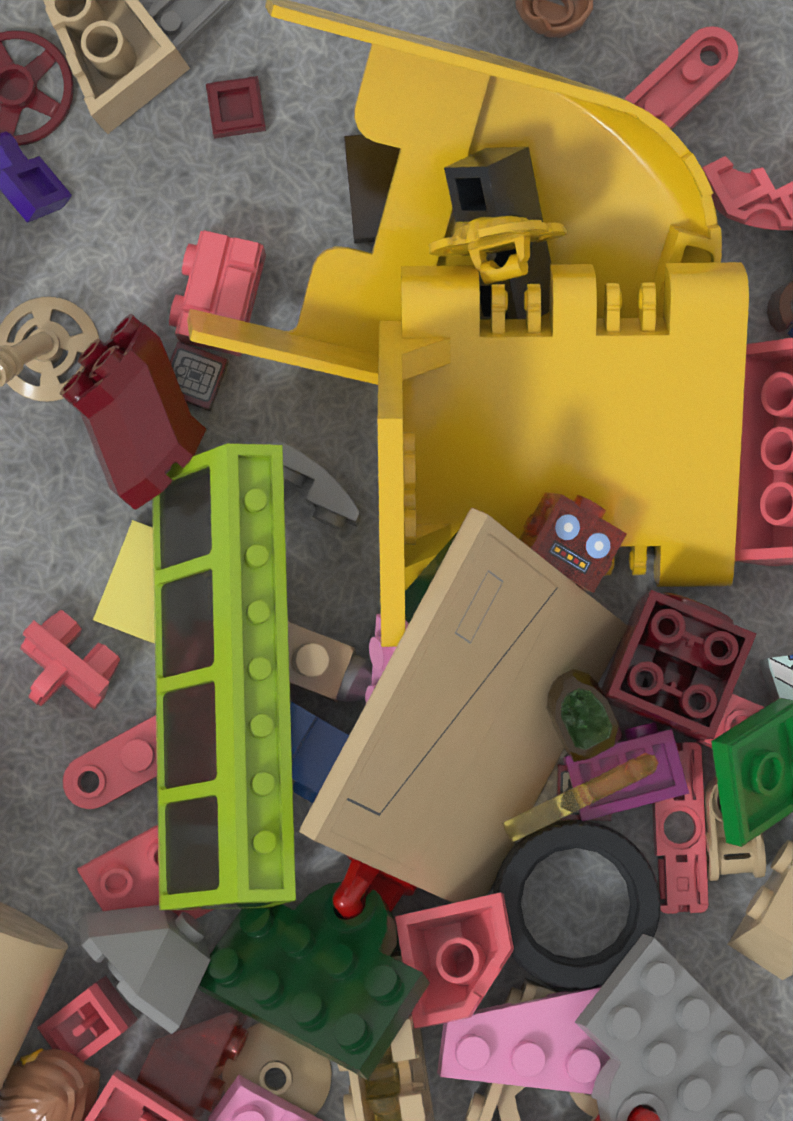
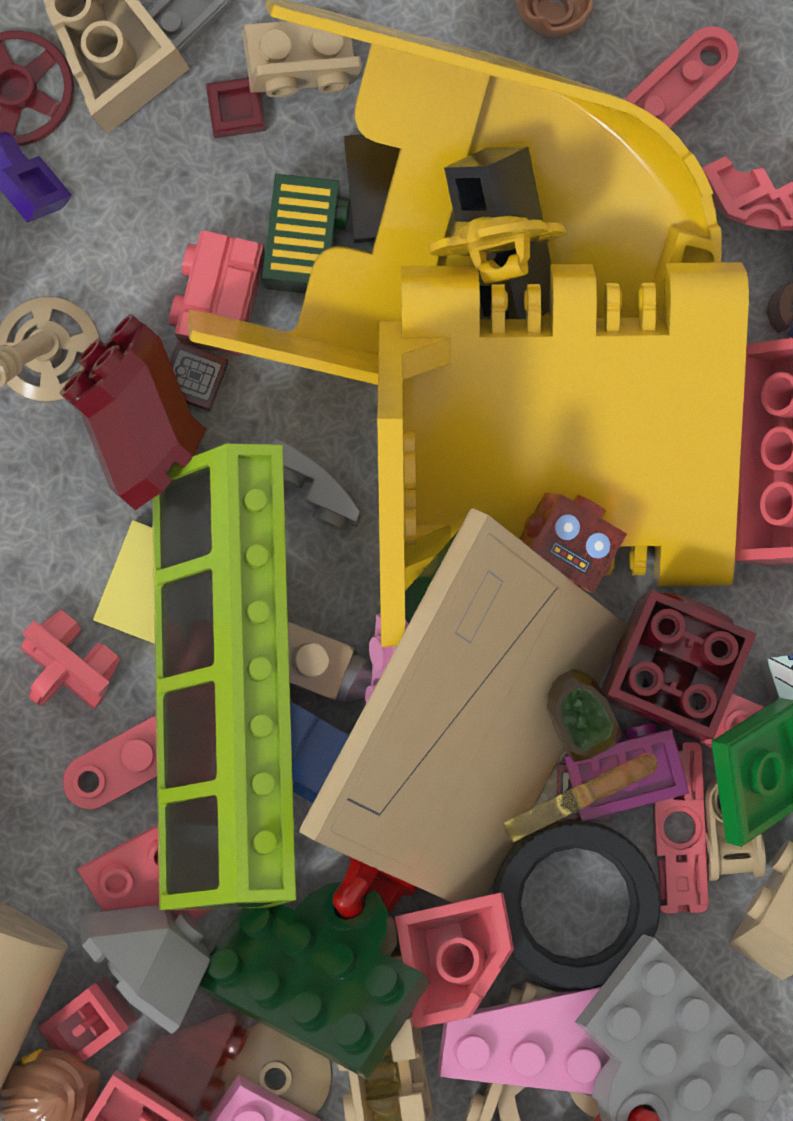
none -> tan bracket [242,21,362,97]
none -> dark green brick [262,173,350,294]

